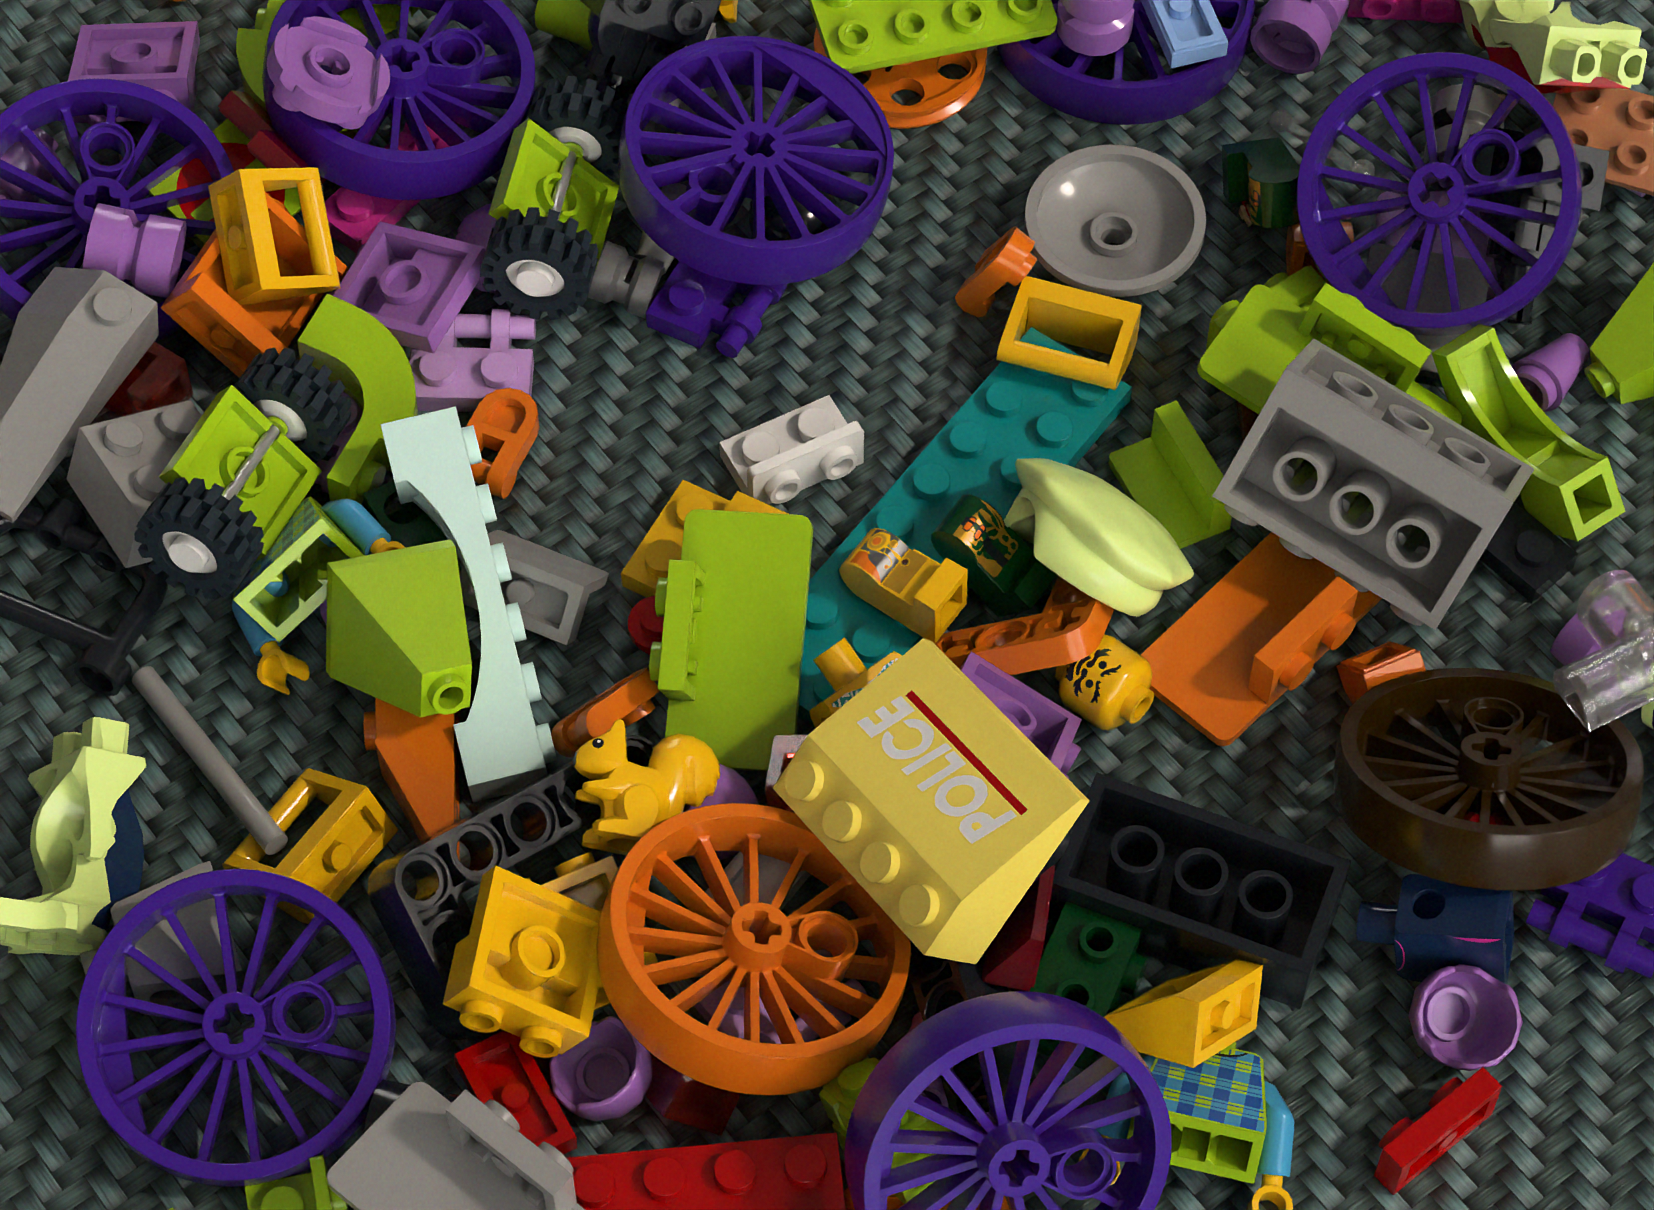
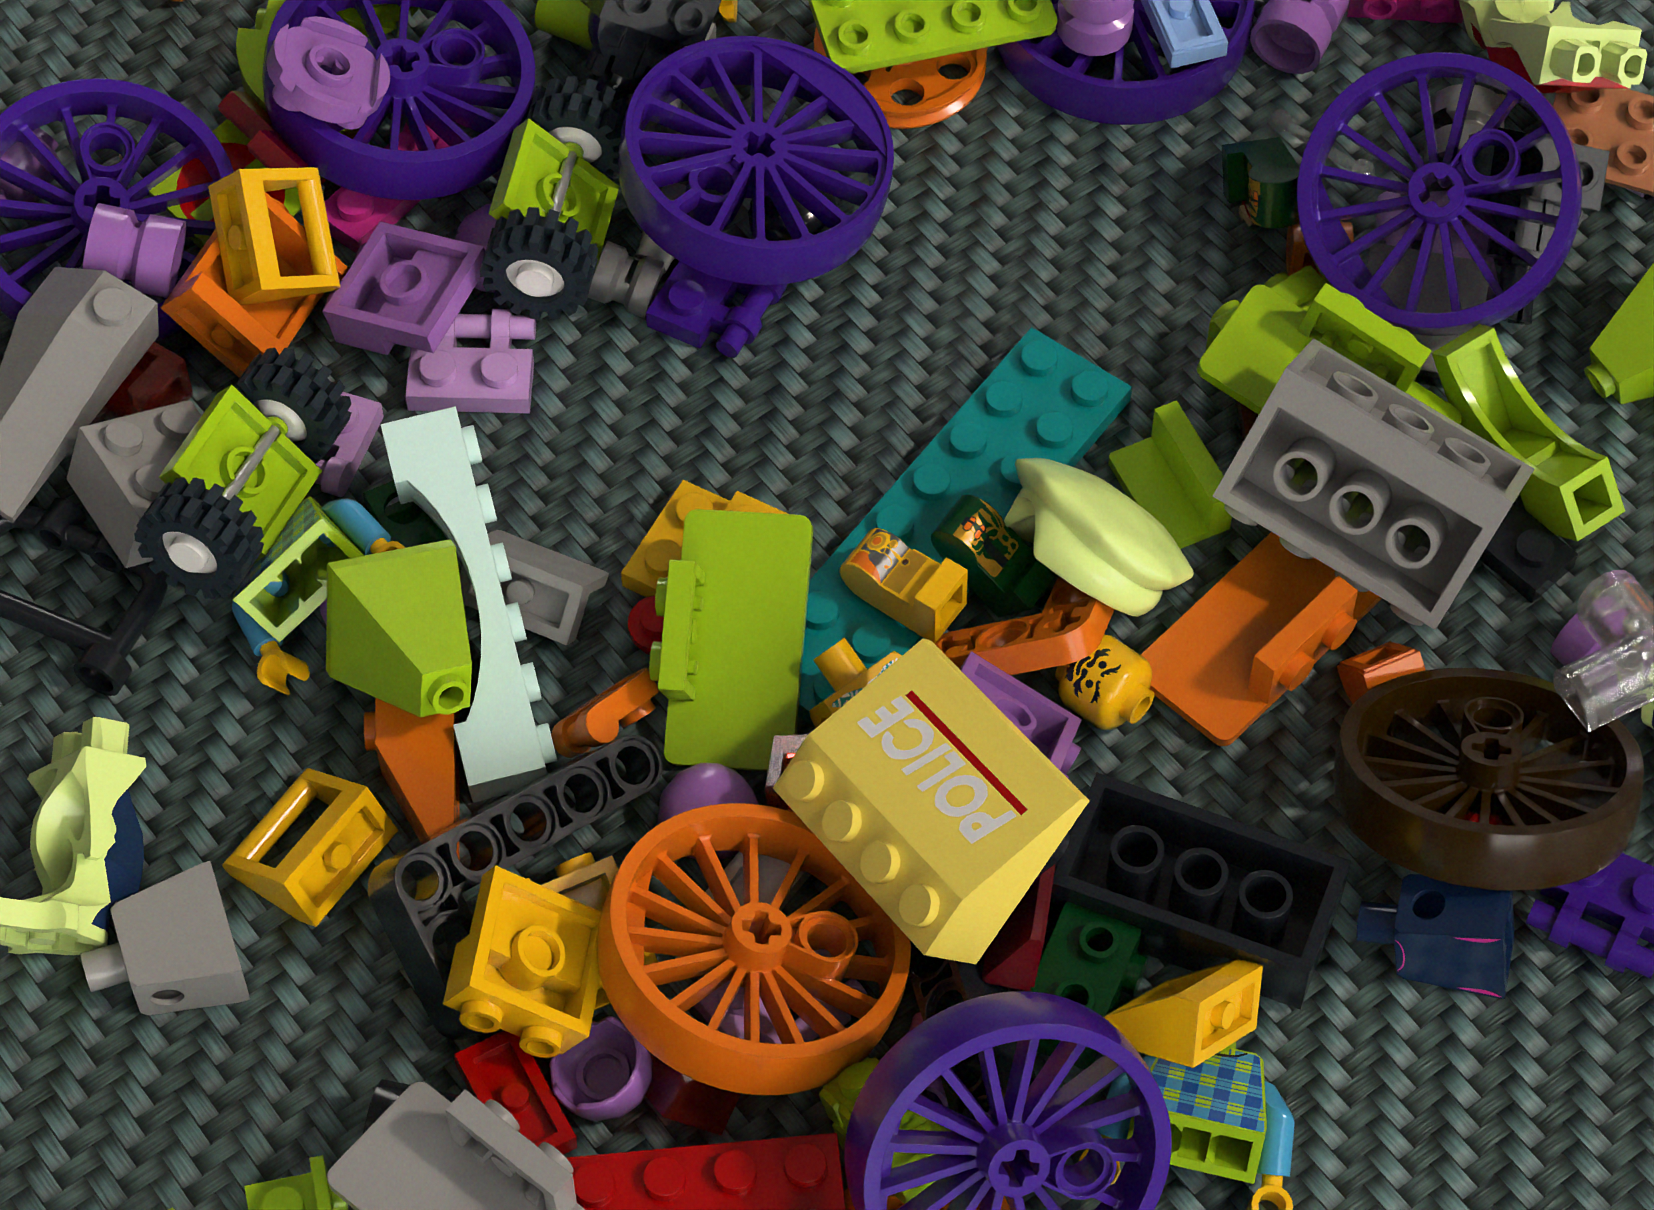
medium lavender plate [68,21,200,126] -> none
dark purple piece [76,869,396,1187] -> none
light grey bar [132,666,288,855] -> none
lime arch [297,294,418,504] -> none
orange plate [466,388,540,499] -> none
yellow animal [573,719,720,855] -> none
white bracket [719,395,864,505] -> none
orange plate [955,226,1037,317] -> none
yellow tile [996,276,1142,391] -> none
light grey dish [1024,145,1206,297] -> none
red plate [1374,1067,1502,1195] -> none
medium lavender hair [1408,964,1523,1071] -> none
medium lavender cone [1512,333,1590,412] -> none

